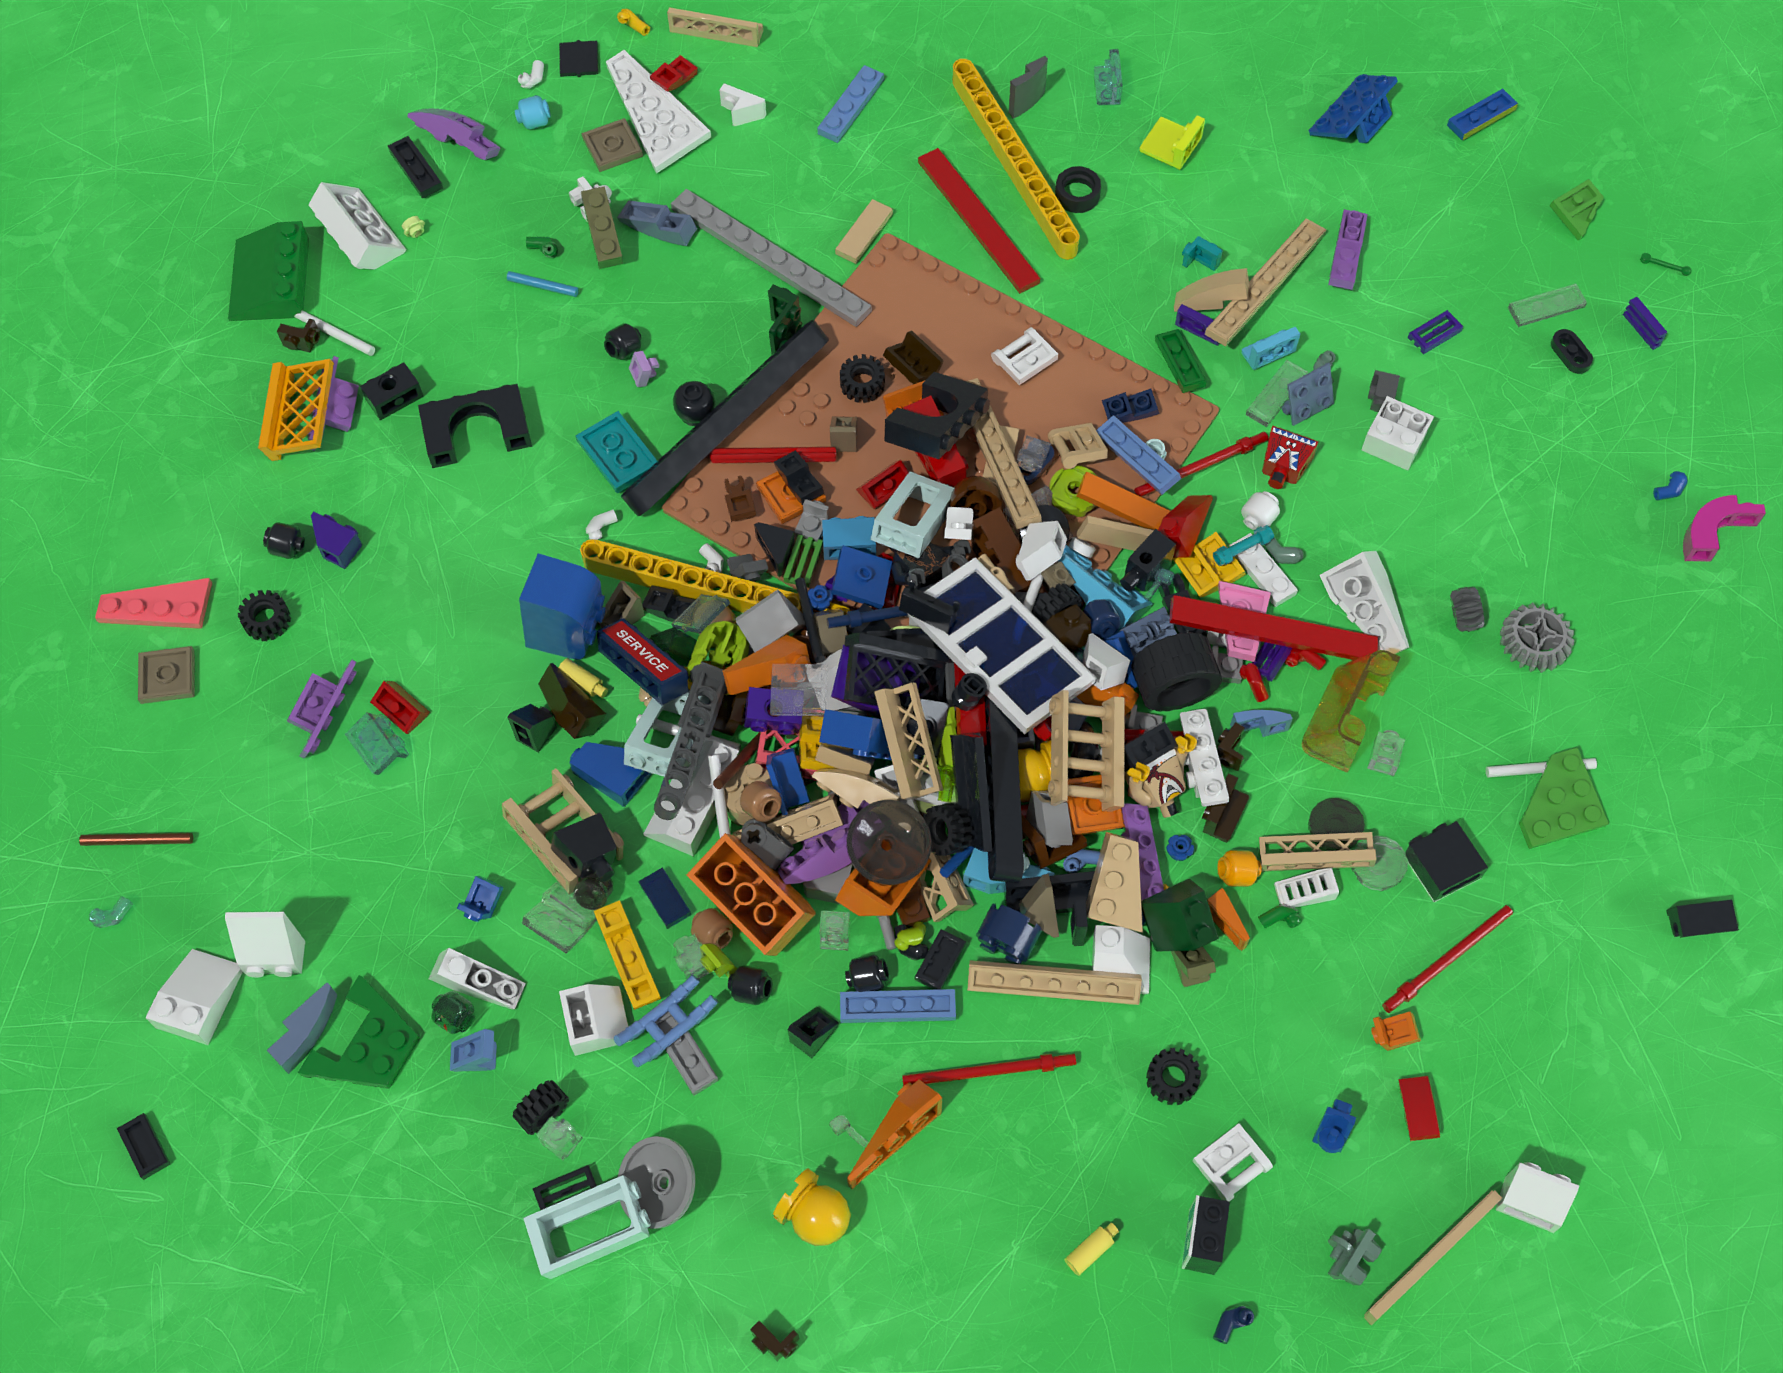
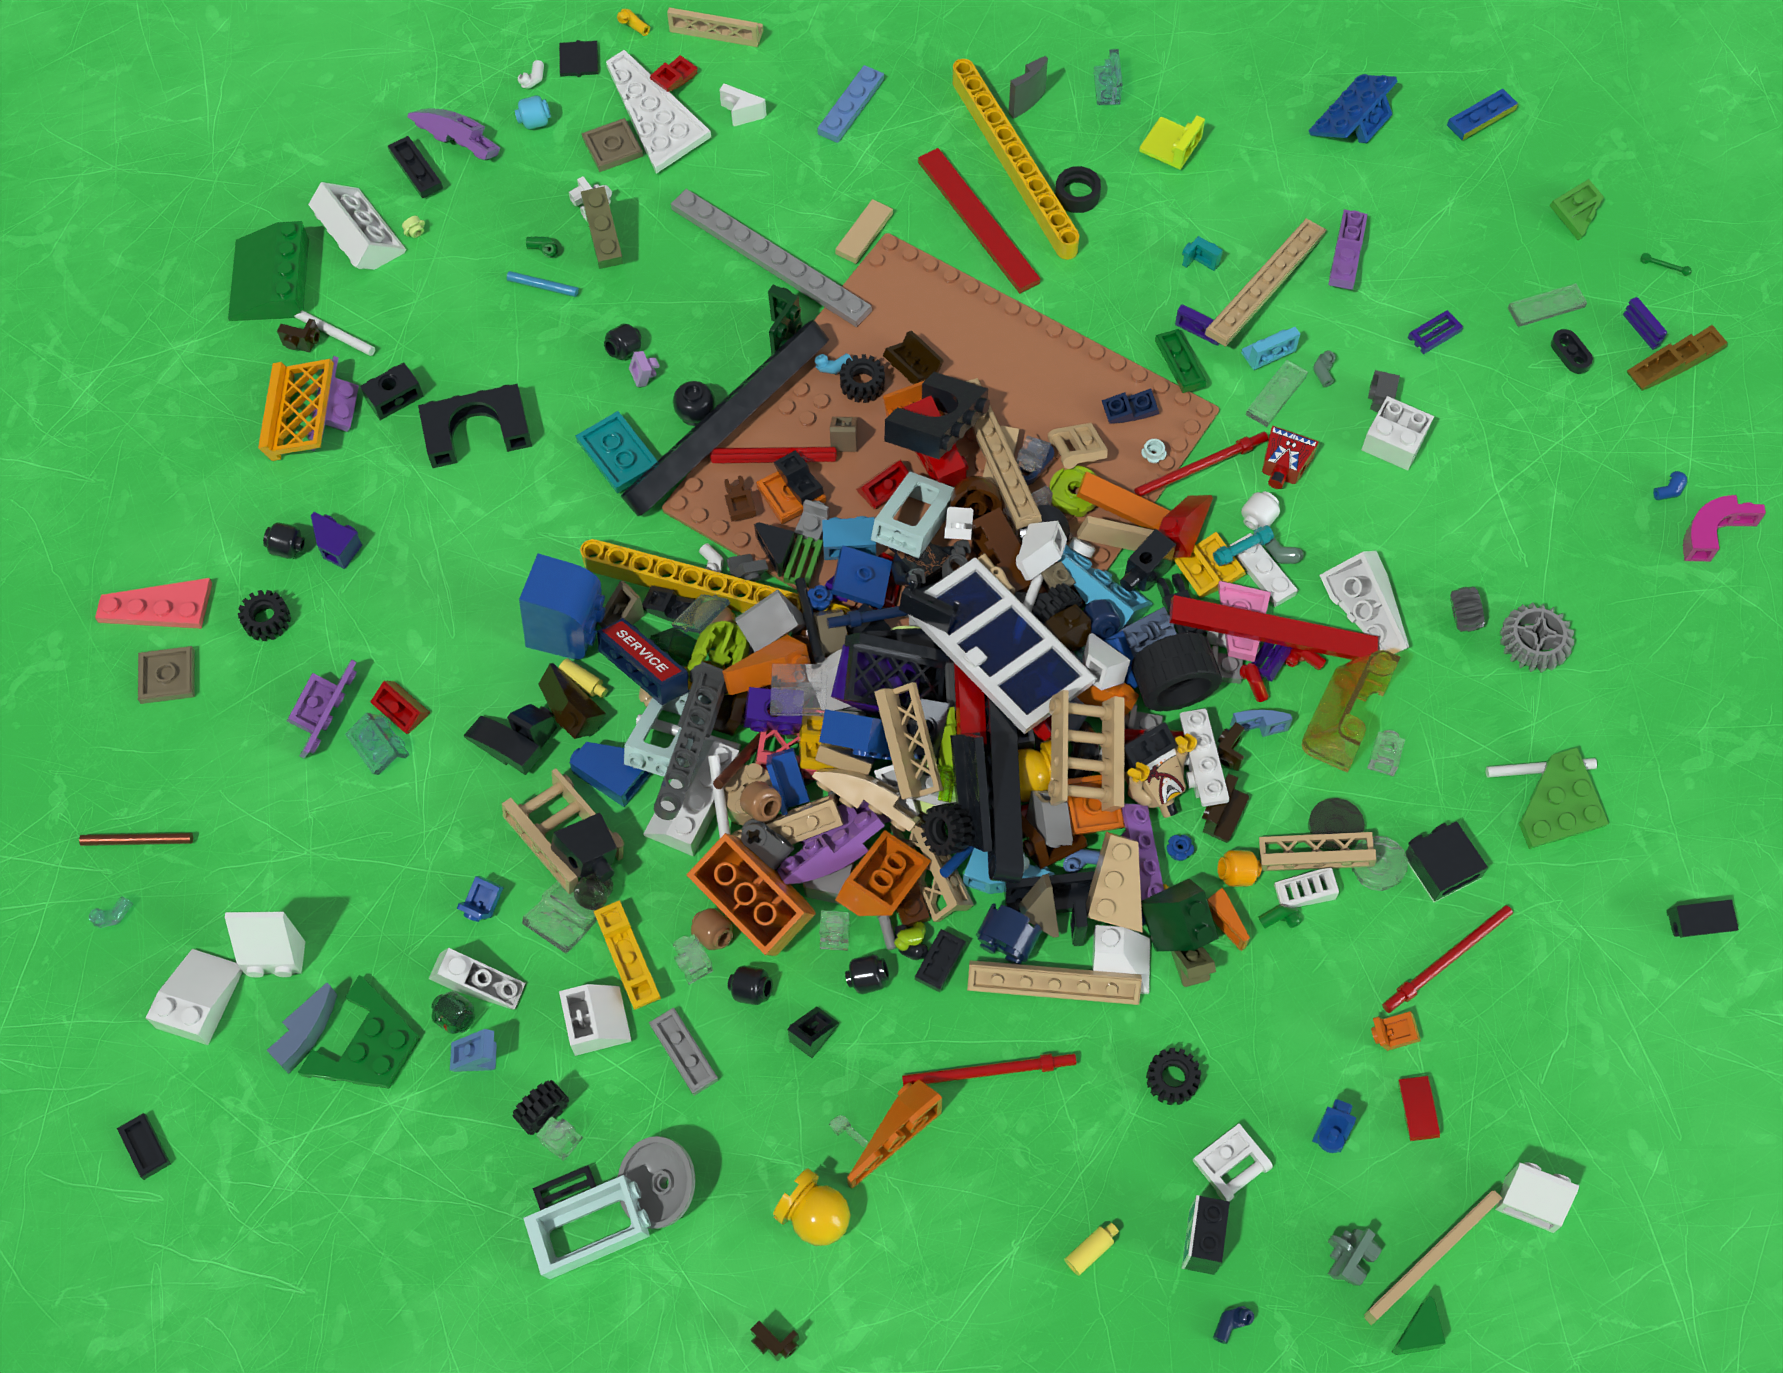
white arm [586,509,618,540] -> none
medium blue piece [614,974,719,1067] -> none
sand blue slope [617,200,697,246] -> none
clear blue tile [638,867,691,929] -> none
lime slope [700,943,737,978] -> none
medium blue plate [840,989,956,1023] -> none
clear smoke dish [846,800,932,886] -> none
black wheel [951,673,987,711] -> none
white plate [991,327,1058,385] -> none
medium blue plate [1096,415,1181,495] -> none
clear light blue hand [1143,568,1175,601] -> none
tan slope [1174,268,1249,312] -> none
sand blue hinge [1282,362,1334,426] -> none
none -> black slope [464,716,543,775]
none -> medium azure arm [815,353,853,374]
none -> green slope [1392,1296,1446,1355]
none -> pearl gold slope [1627,325,1728,391]

